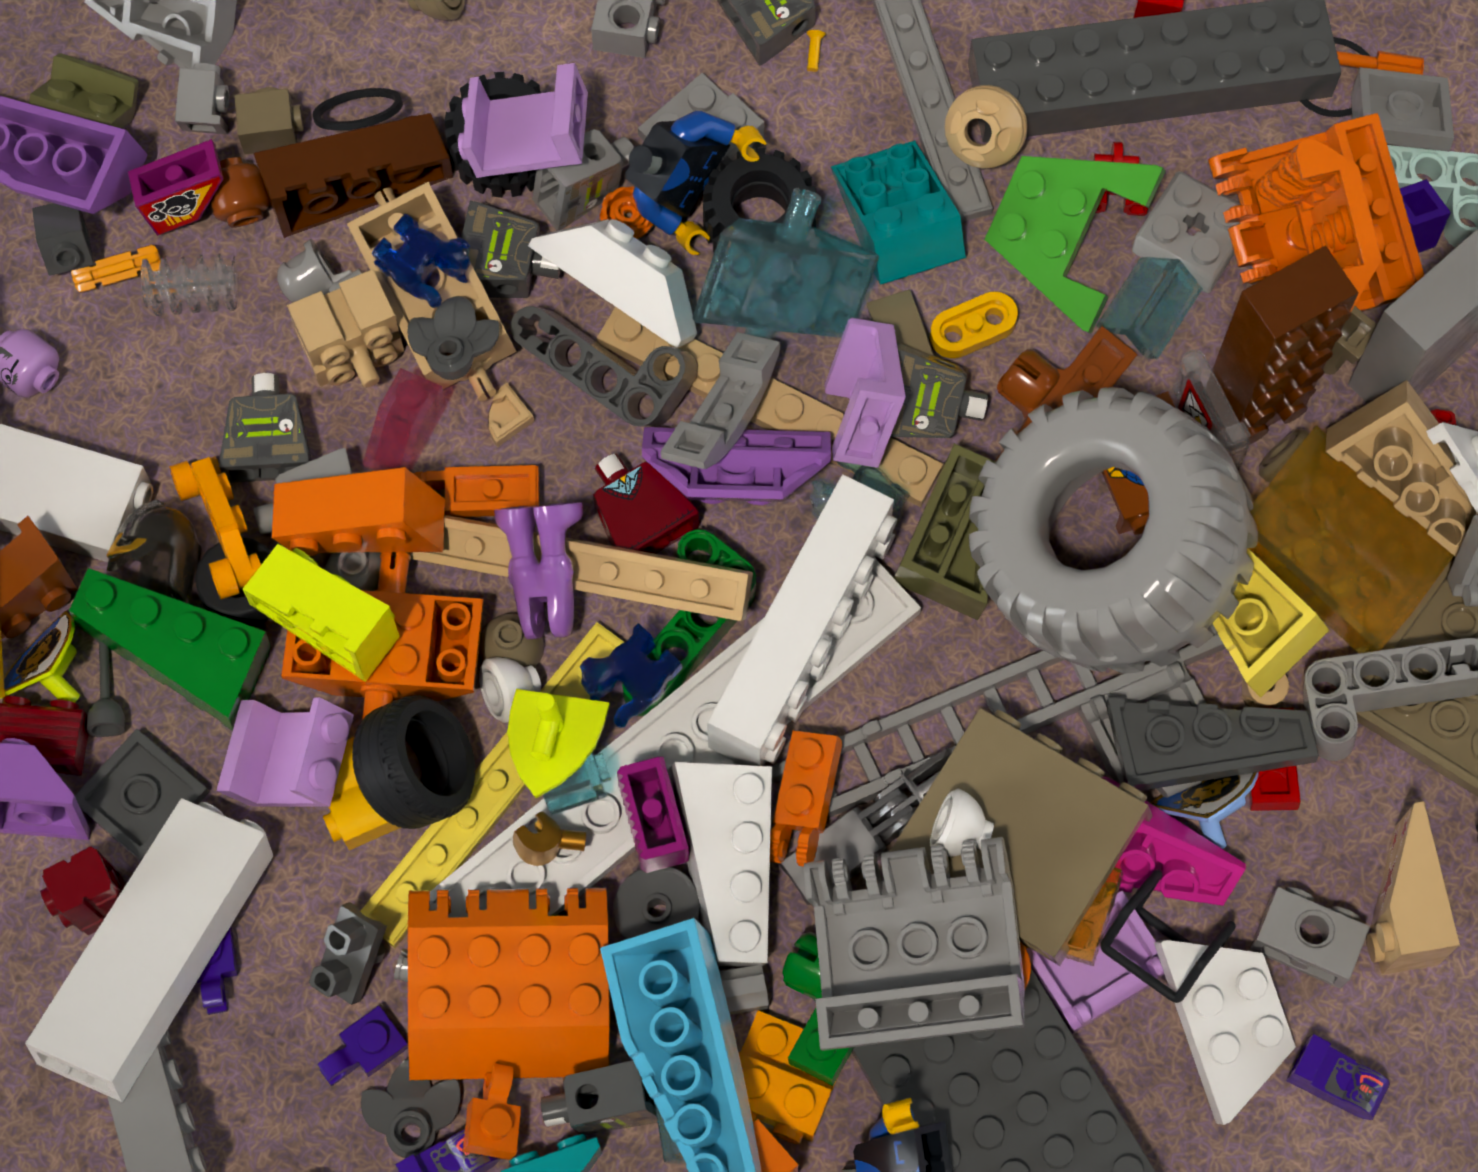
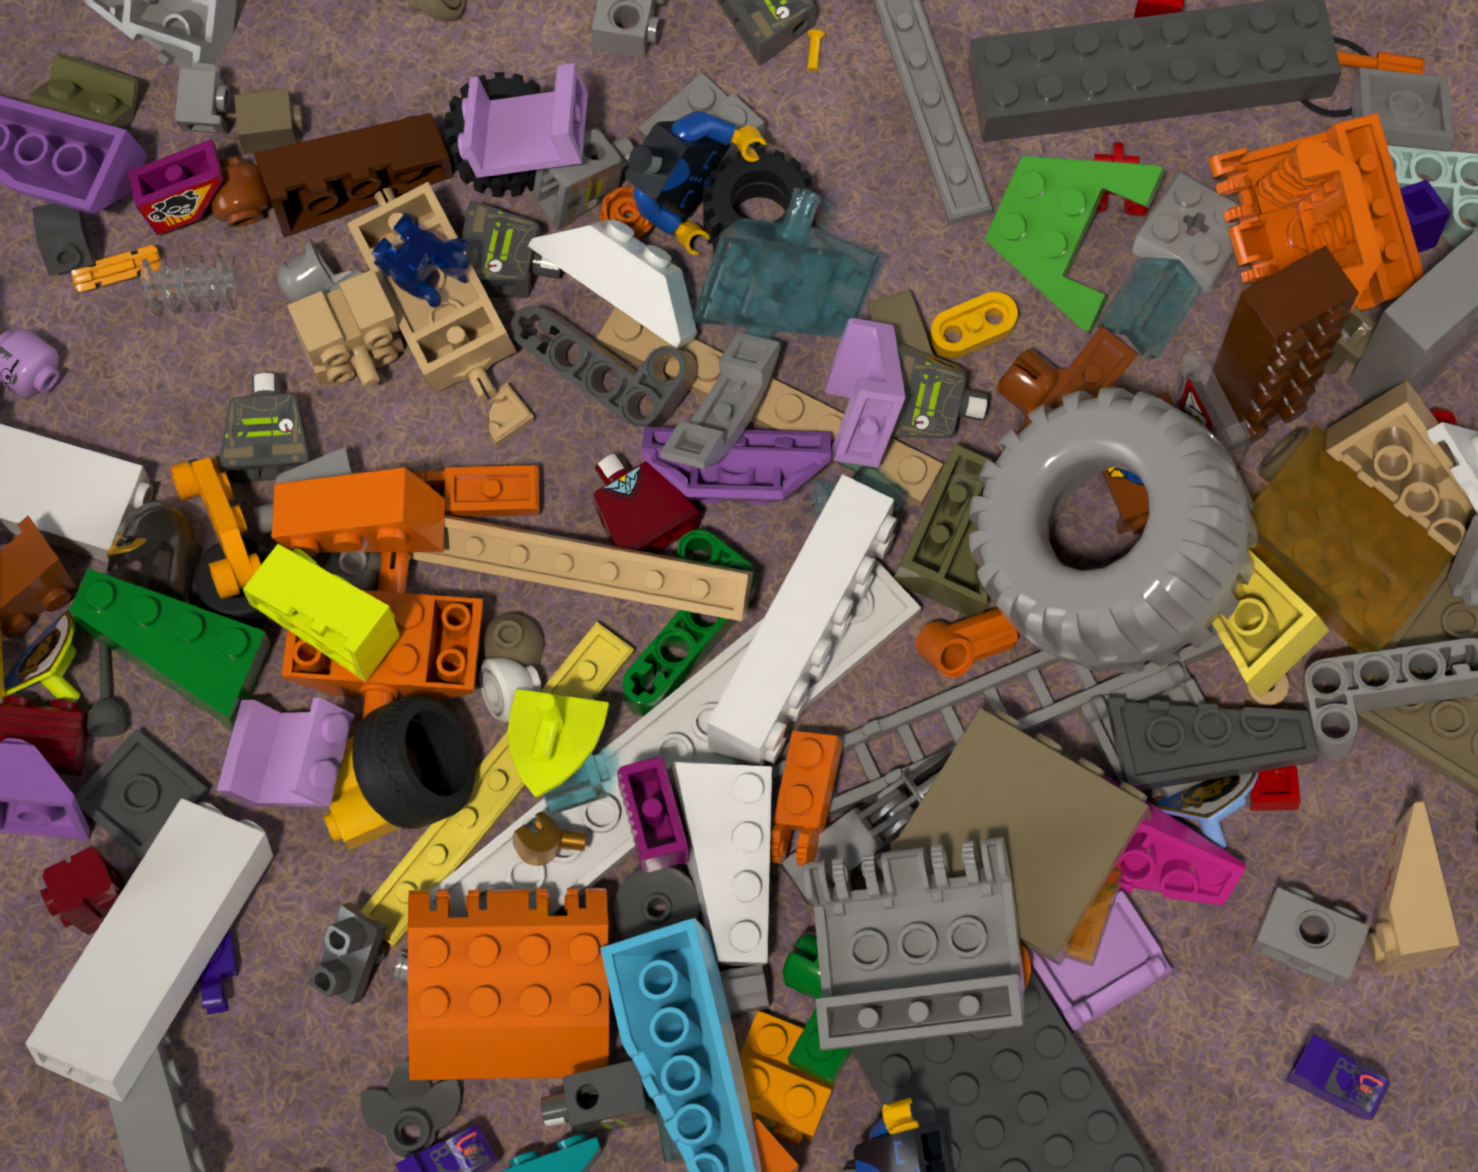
black piece [313,88,403,130] -> none
dark purple plate [317,1006,408,1086] -> none
clear pink slope [363,368,447,471] -> none
dark grey plate [407,296,500,380] -> none
orange plate [463,1064,521,1160] -> none
medium lavender piece [494,502,583,639] -> none
clear blue animal [580,623,683,728] -> none
teal slope [831,140,966,285] -> none
white brick [930,788,994,857] -> none
tan piece [945,85,1027,169] -> none
black piece [1100,869,1236,1003] -> none
white wing [1154,940,1296,1125] -> none
none -> orange piece [916,608,1018,678]

